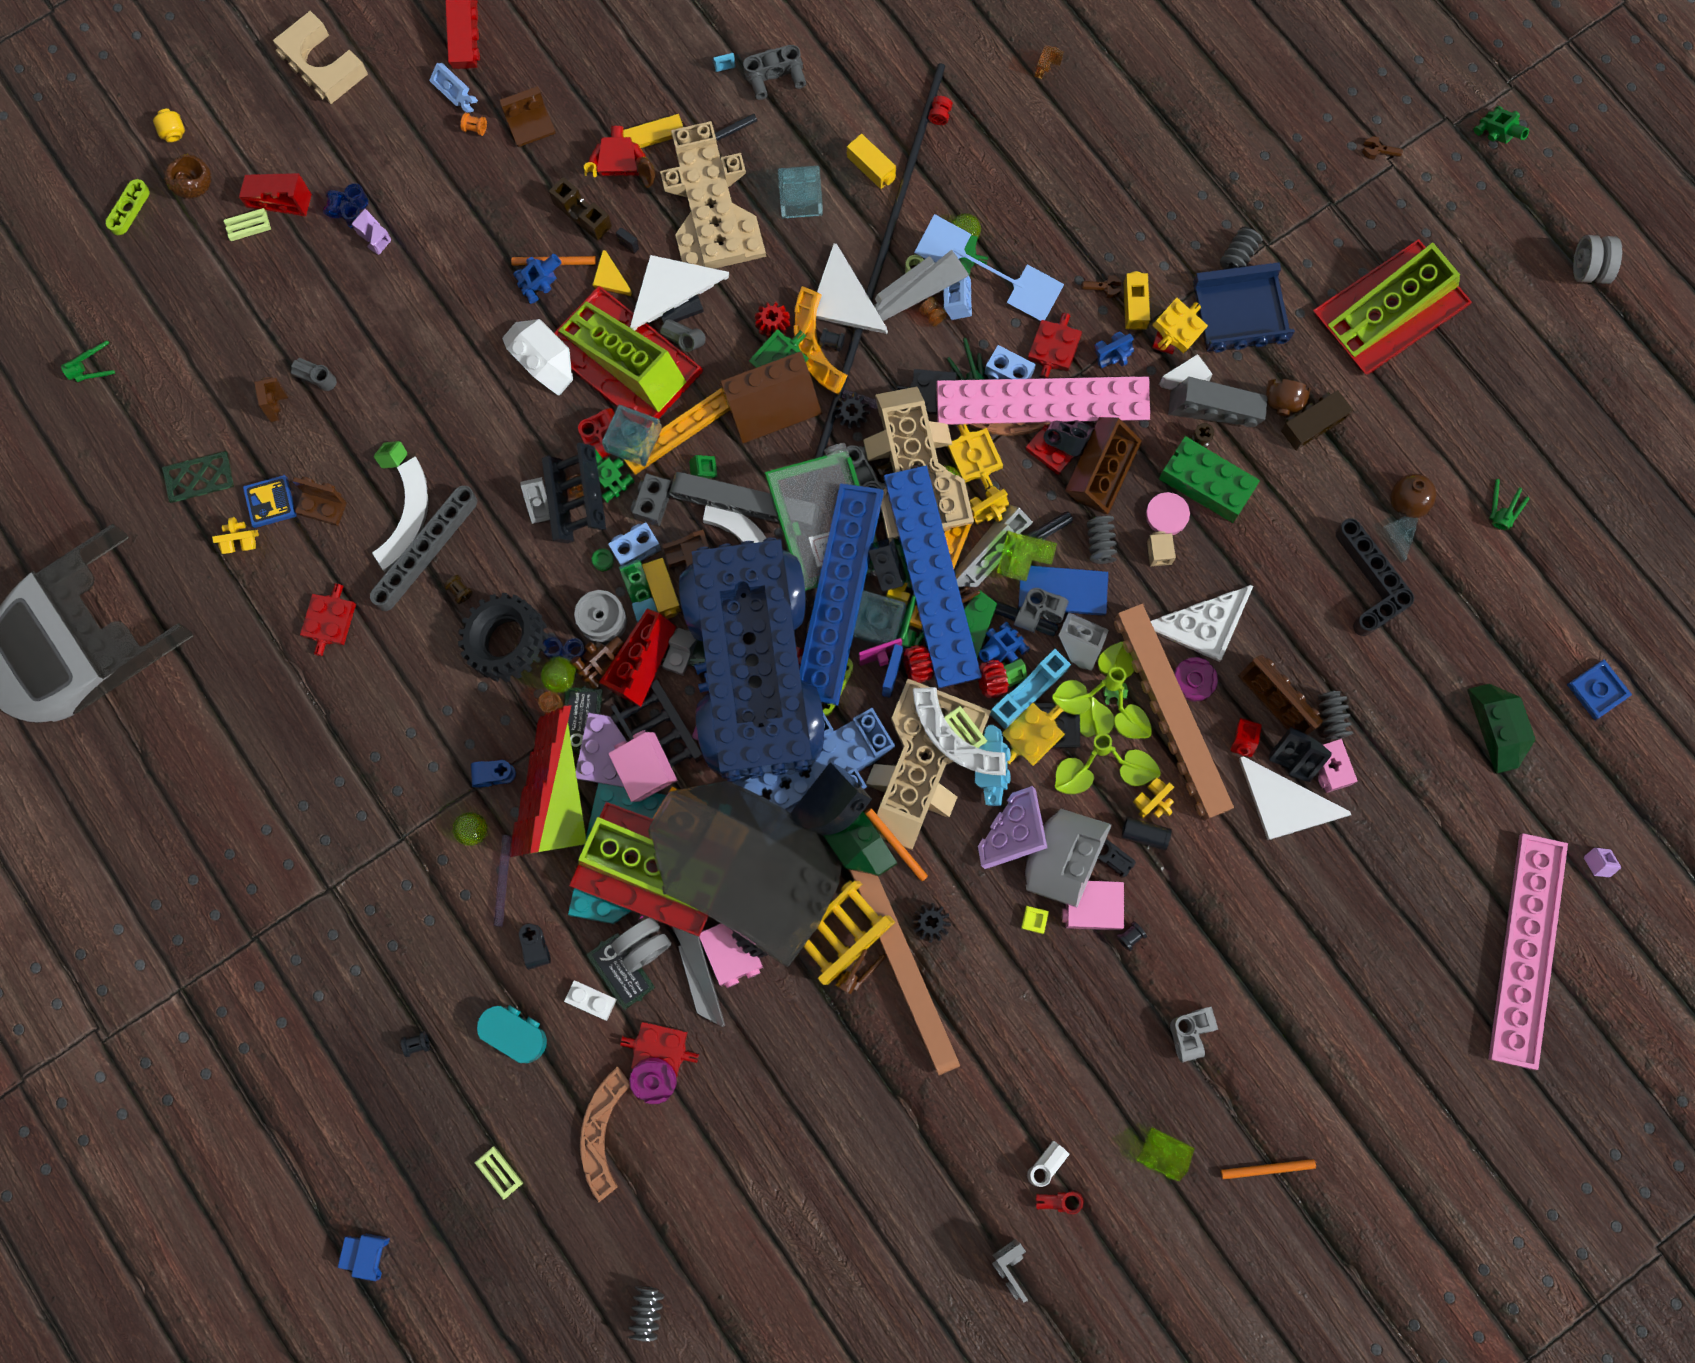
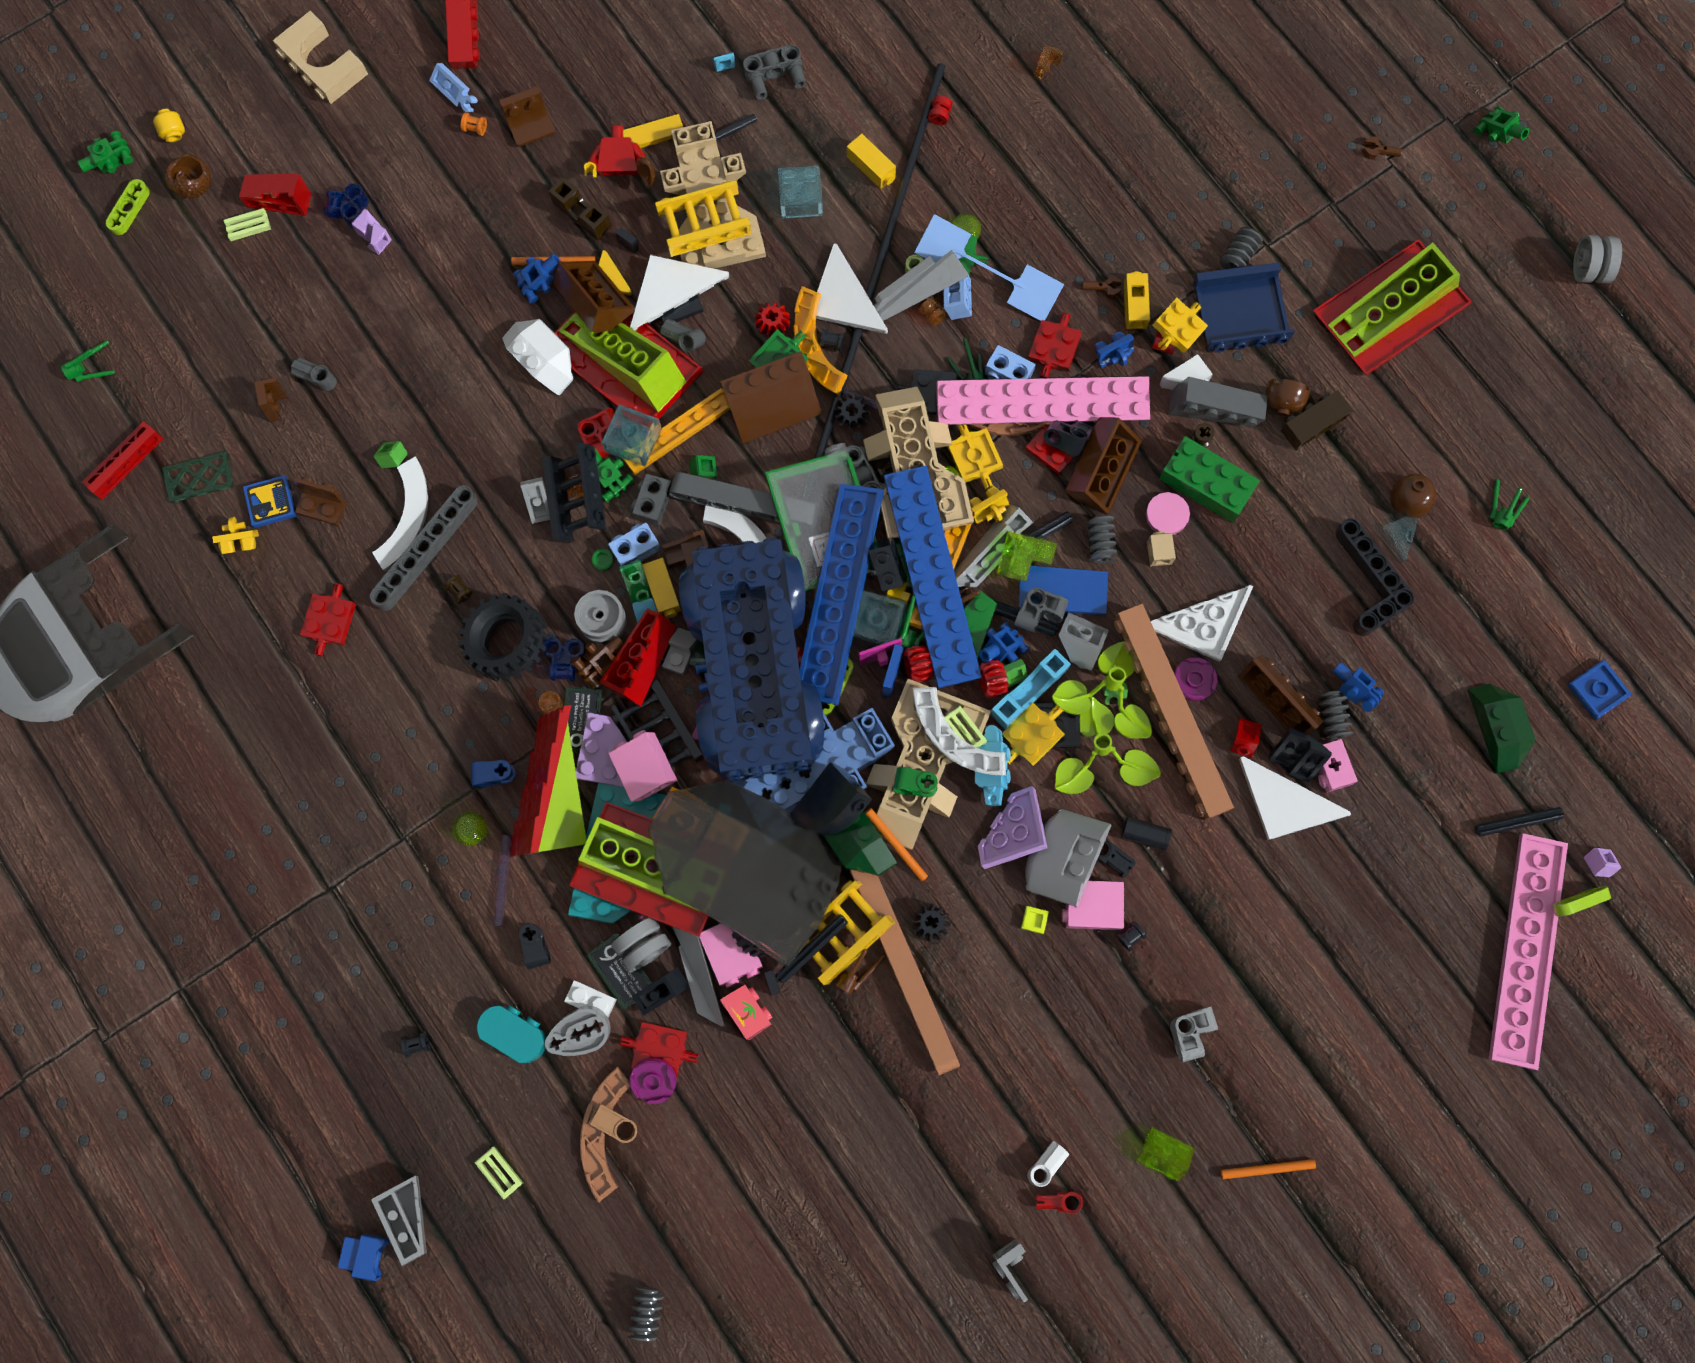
clear neon green hair [541,657,576,693] -> none
yellow hips [1133,778,1174,819] -> none
none -> green piece [77,131,134,173]
none -> red fence [82,421,163,500]
none -> light grey wedge [371,1176,427,1266]
none -> light grey piece [545,1006,611,1056]
none -> reddish brown slope [553,261,635,333]
none -> medium nougat piece [588,1103,637,1143]
none -> black slope [632,967,690,1016]
none -> yellow fence [655,180,752,257]
none -> coral slope [720,985,773,1040]
none -> black tile [764,970,781,996]
none -> black axle [775,914,848,983]
none -> green piece [893,767,938,797]
none -> blue piece [1332,662,1384,712]
none -> black axle [1474,807,1564,837]
none -> lime beam [1552,886,1611,917]

